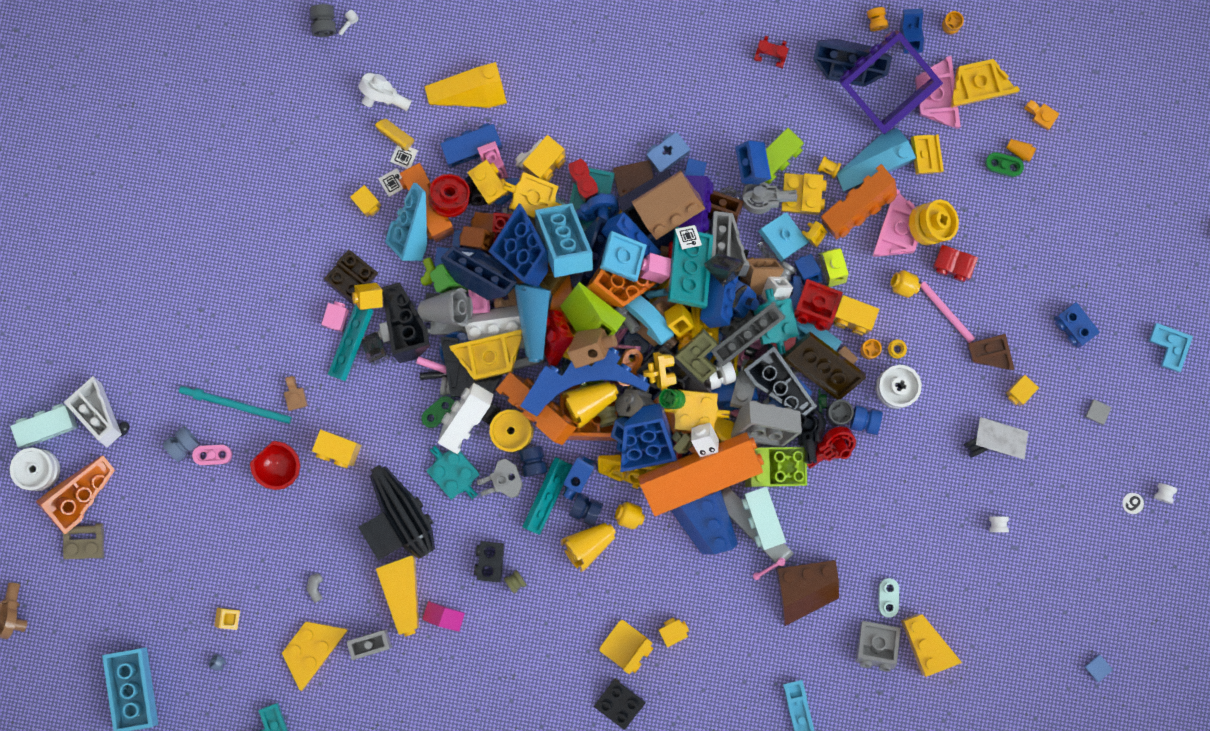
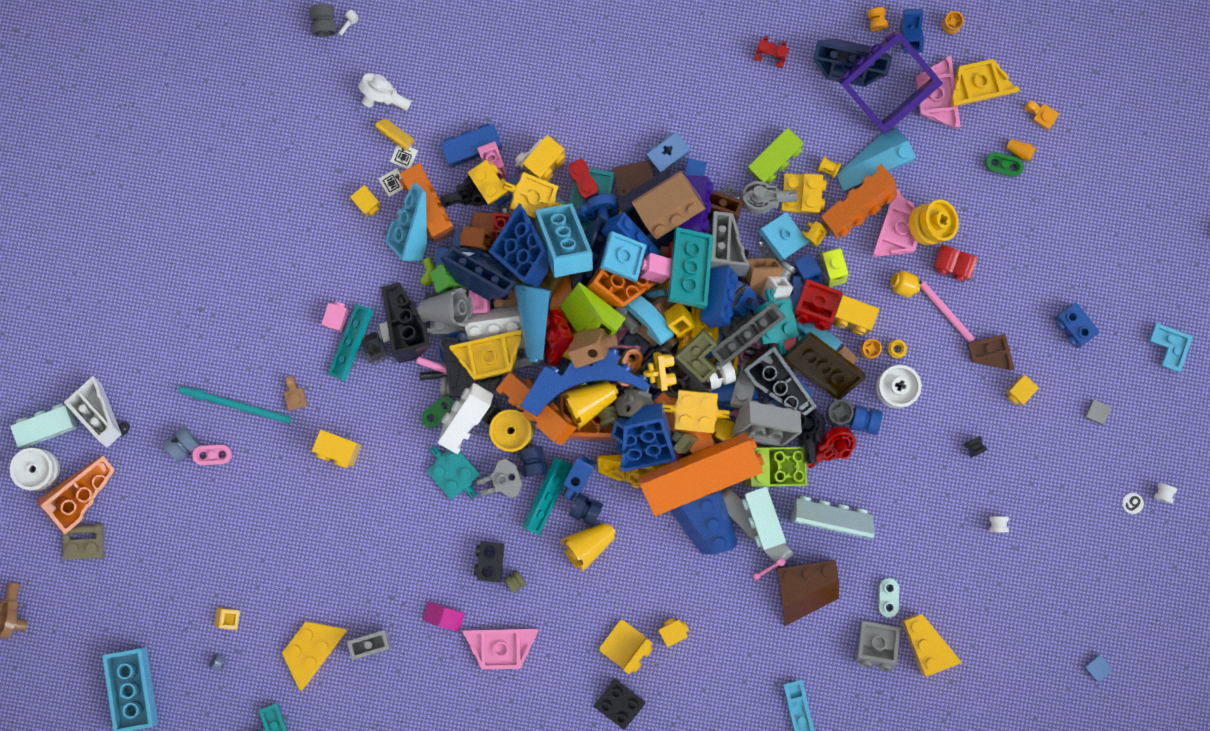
red cylinder [250,440,300,490] -> none
light grey arm [306,573,323,603] -> none
dark brown slope [324,249,378,304] -> none
yellow brick [352,283,383,310] -> none
black piece [358,465,435,561] -> none
yellow slope [376,555,419,637] -> none
yellow wedge [424,62,507,108] -> none
red wheel [428,174,470,217] -> none
yellow head [615,502,645,530] -> none
green wheel [659,389,686,409] -> none
white sticker [675,225,702,249] -> none
white brick [691,423,719,457] -> none
clear smoke slope [704,253,744,287] -> none
blue brick [735,140,771,185] -> none
dark green plate [818,389,827,413] -> none
yellow plate [911,134,944,175] -> none
flat silver sticker [976,417,1028,459] -> none
none -> bright pink wing [463,629,538,669]
none -> light aqua slope [790,496,875,538]

